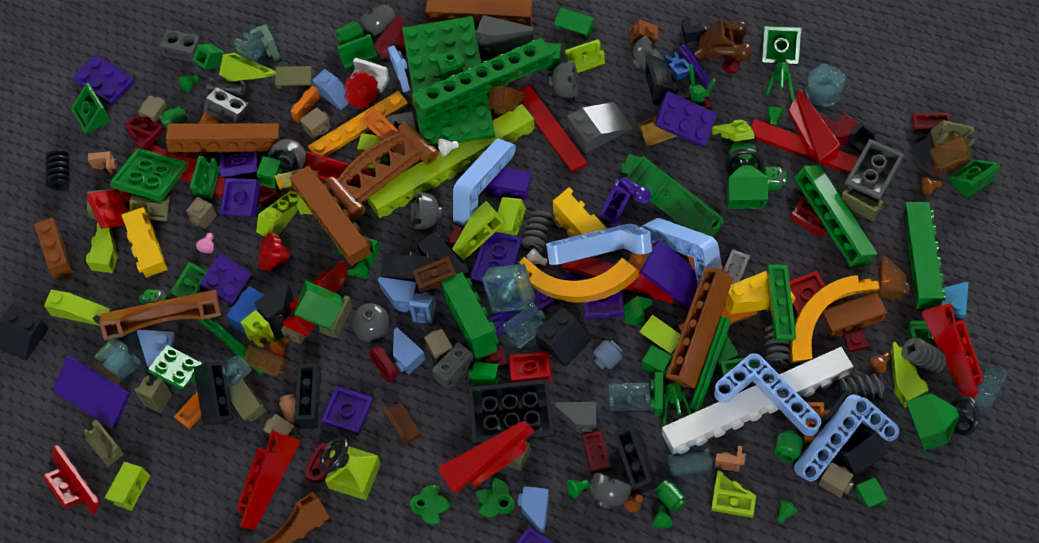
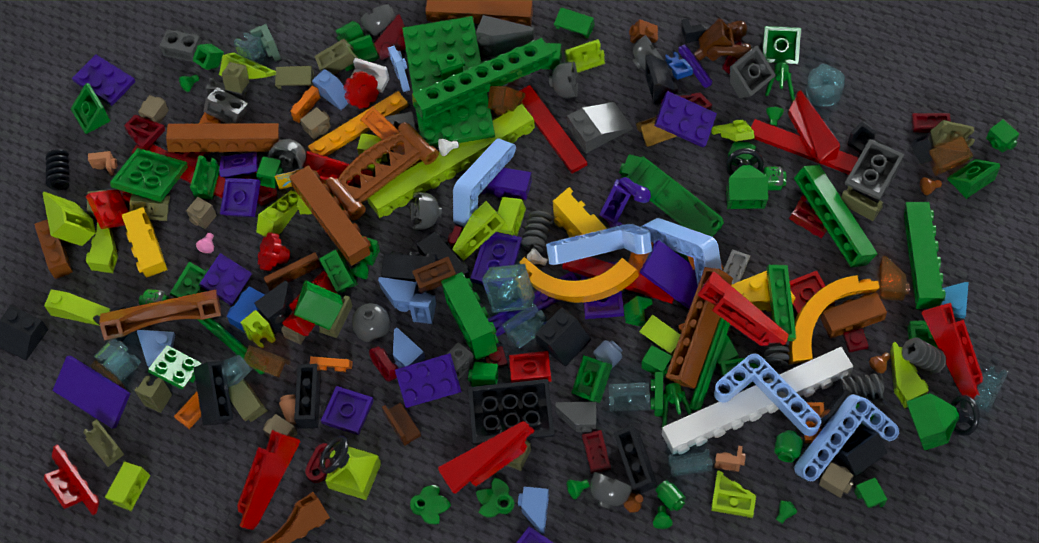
green brick [160,106,188,128] -> none
dark orange rock [268,336,290,357] -> none
dark tan brick [424,329,453,364] -> none
green plant [689,64,716,104] -> none
dark red brick [820,113,859,146] -> none
none -> lime slope [43,192,96,246]
none -> olive brick [222,62,249,93]
none -> dark orange tile [264,252,321,291]
none -> orange plate [310,356,353,372]
none -> olive hinge [315,39,358,75]
none -> green hinge [319,249,358,293]
none -> dark purple plate [395,353,462,408]
none -> green slope [571,355,613,403]
none -> red wedge [697,272,789,346]
none -> dark grey slope [730,45,776,98]
none -> green brick [986,119,1019,153]

